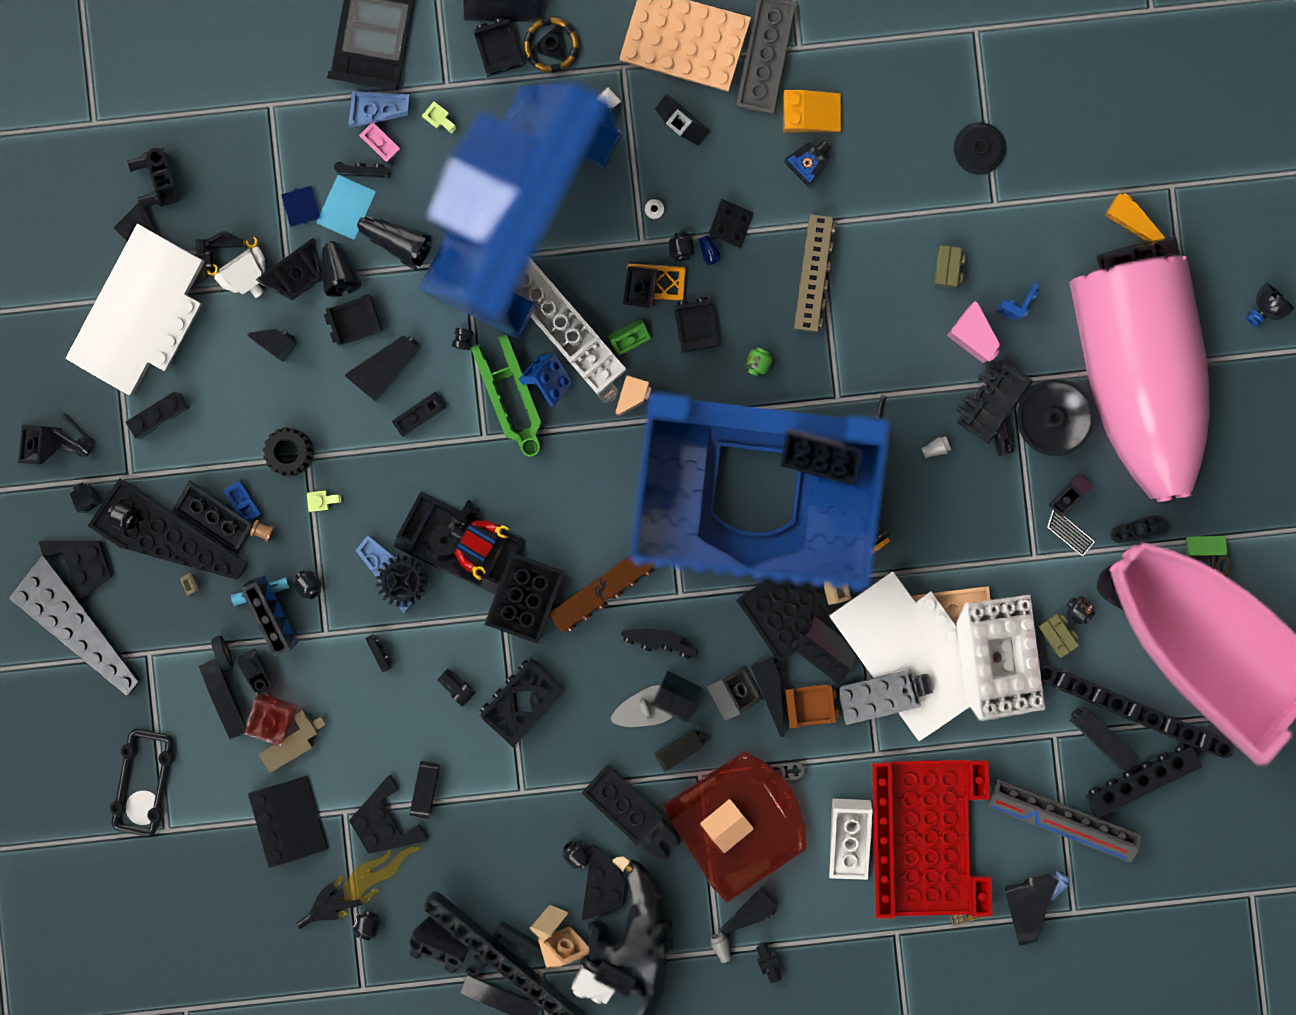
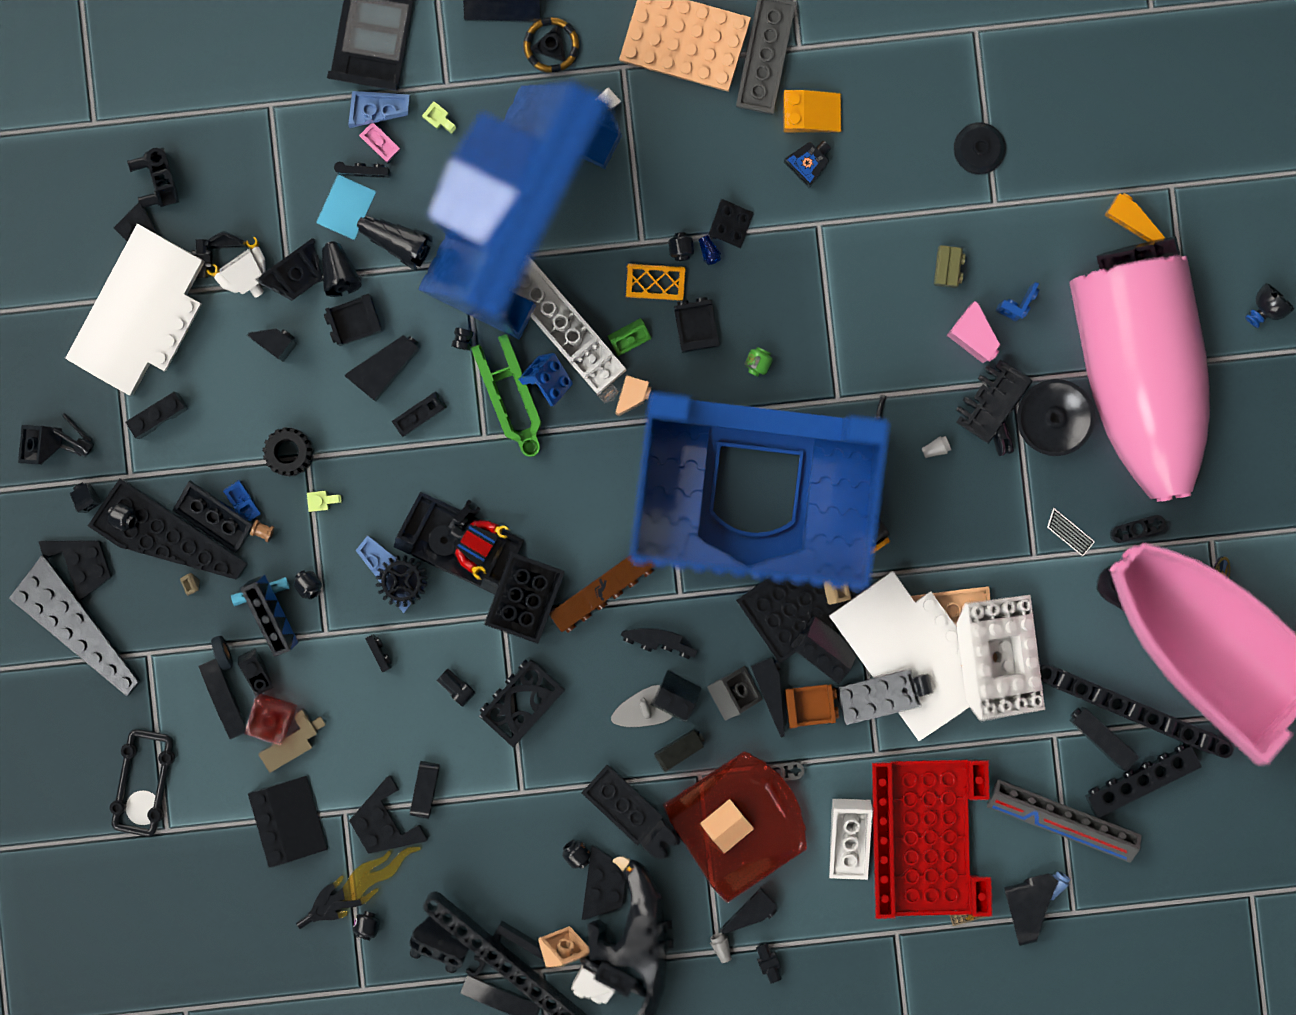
clear blue piece [281,186,321,227] -> none
black panel [473,18,524,77] -> none
tan slope [530,905,568,942] -> none
black slope [623,266,658,309] -> none
white plate [645,199,664,219] -> none
black slope [655,94,710,146] -> none
black slope [781,428,864,486] -> none
dark tan brick [794,214,836,333] -> none
olive brick [1037,613,1079,658] -> none
black slope [1048,472,1093,518] -> none
black head [1066,596,1095,624] -> none
bright green slope [1186,536,1228,556] -> none

